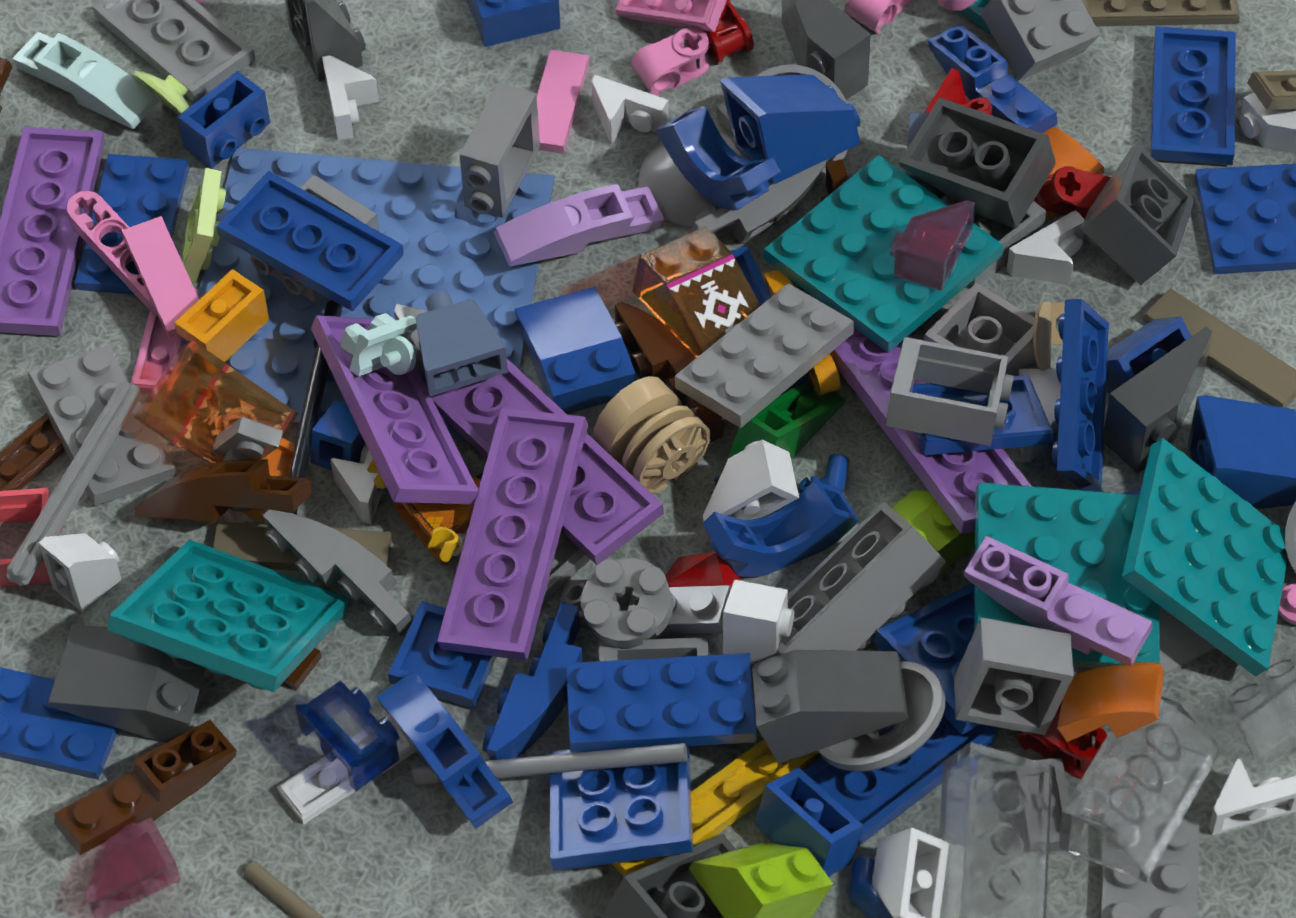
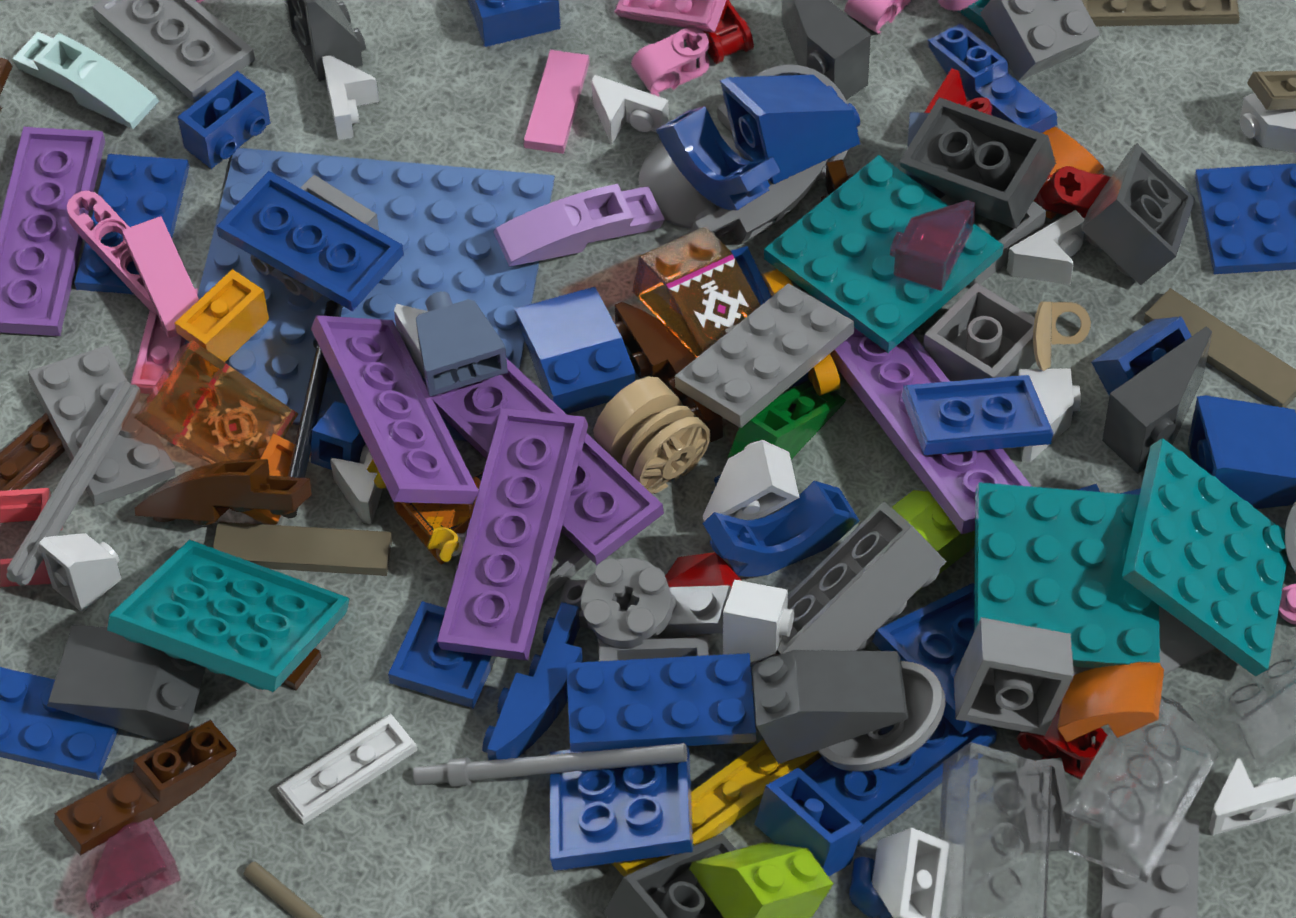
yellowish green dish [132,71,190,115] -> none
yellowish green plate [182,168,226,282] -> none
light grey plate [212,417,283,461] -> none
light grey slope [263,509,412,636] -> none
clear blue window [295,680,400,792] -> none
light aqua hips [340,313,418,377] -> none
blue slope [376,671,513,829] -> none
light grey window [459,82,540,218] -> none
blue arm [799,453,850,494] -> none
light grey window [886,337,1014,446] -> none
lavender slope [964,536,1152,667] -> none
blue plate [1052,299,1109,491] -> none
blue plate [1150,26,1236,165] -> none

